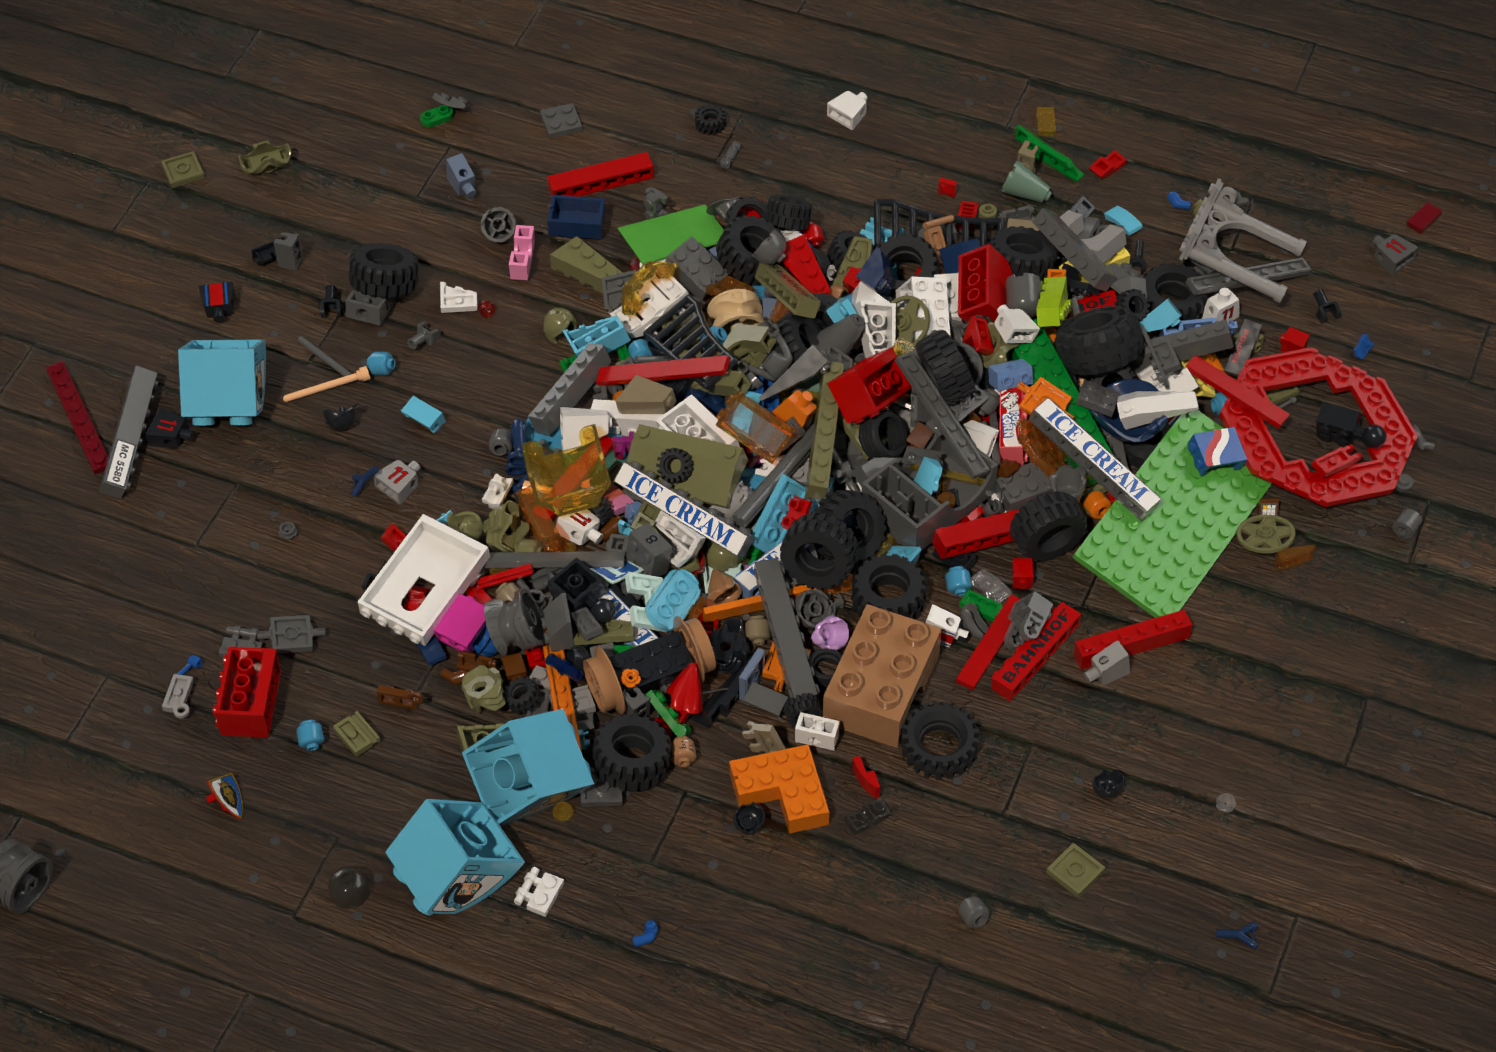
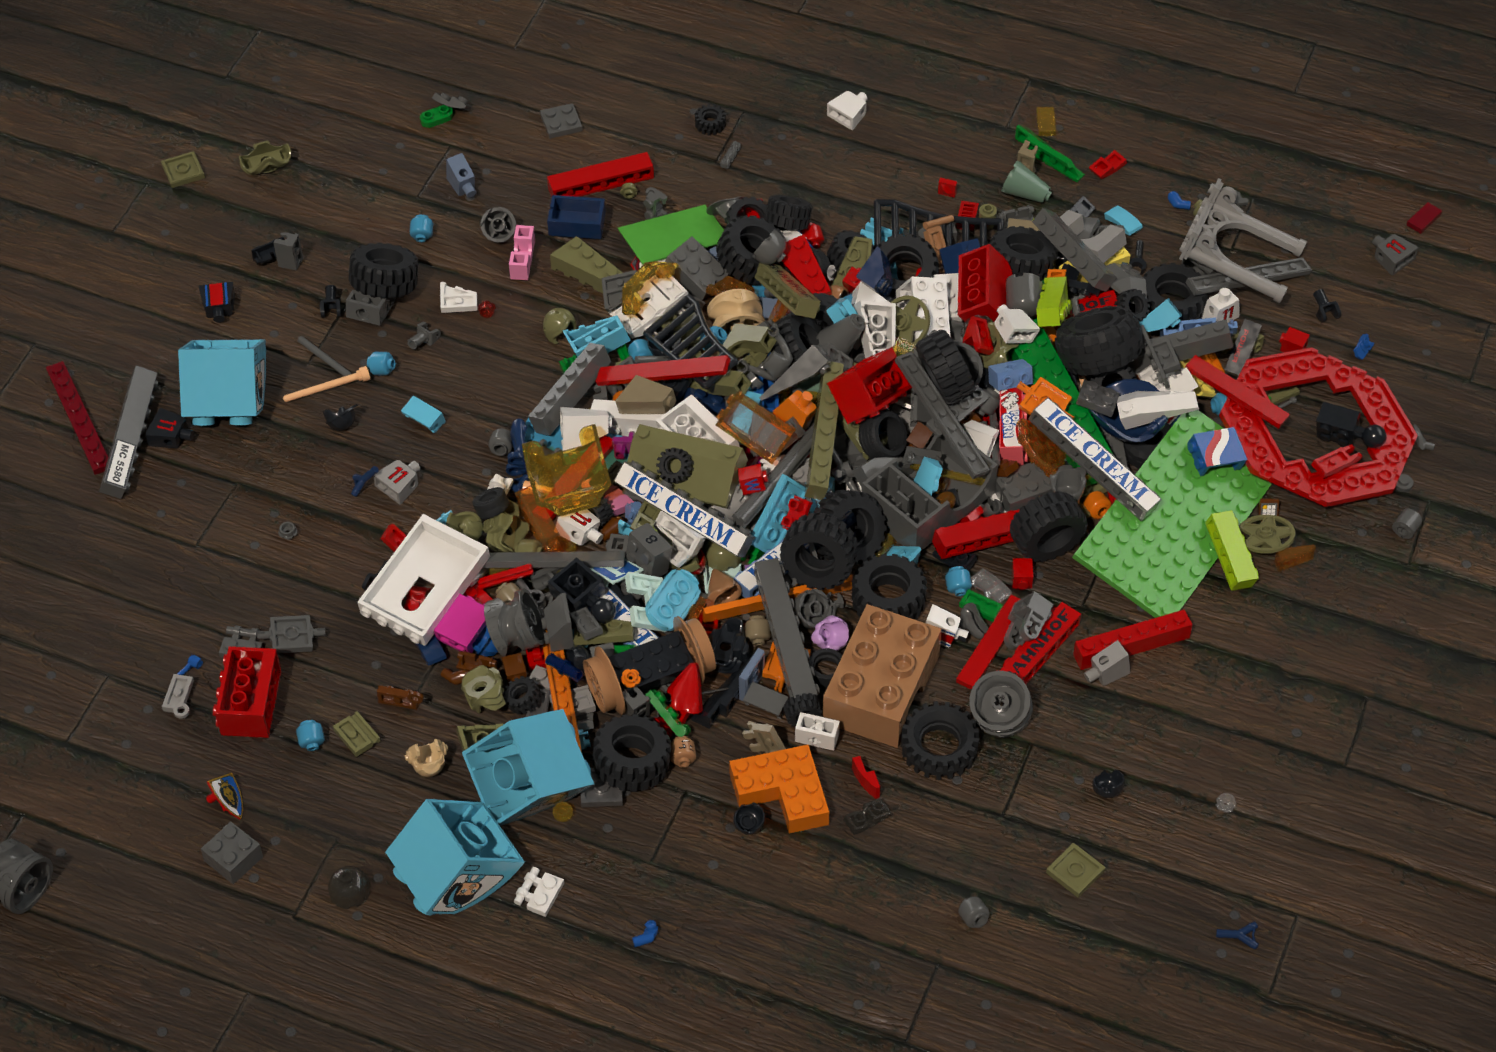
none -> dark grey brick [201,821,263,885]
none -> tan helmet [404,739,448,777]
none -> dark azure head [410,214,433,242]
none -> black tyre [473,487,510,519]
none -> olive plate [620,183,637,199]
none -> red brick [738,463,769,495]
none -> dark grey piece [969,671,1033,738]
none -> lime brick [1205,510,1259,591]

